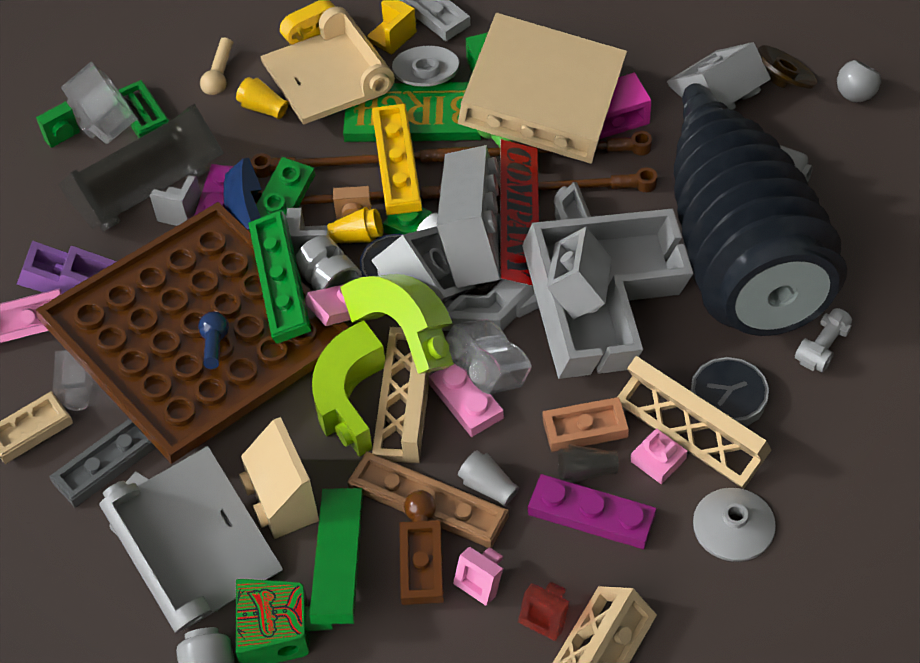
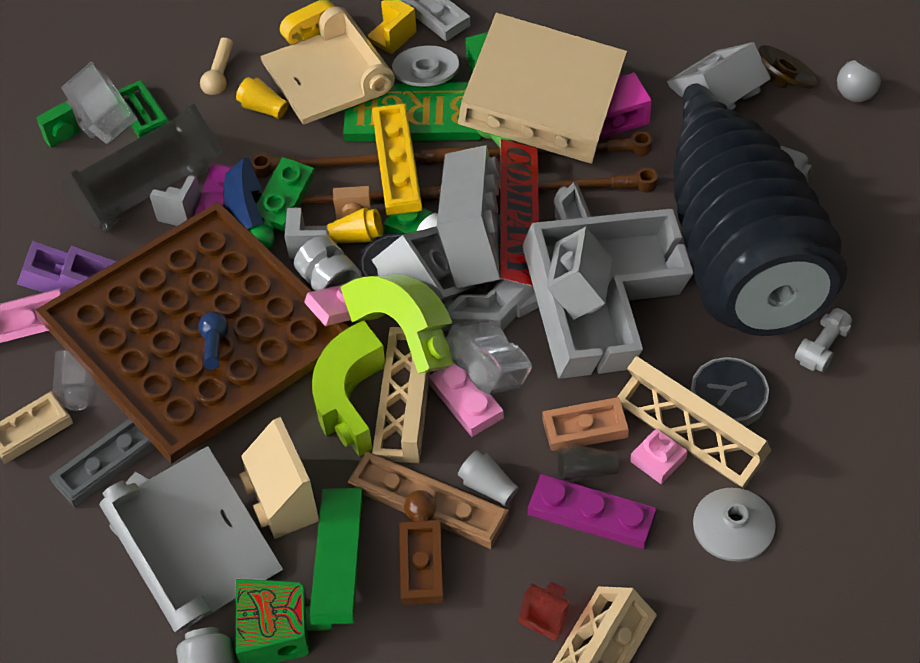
green tile [248,210,312,344] -> none
bright pink tile [453,547,503,606] -> none

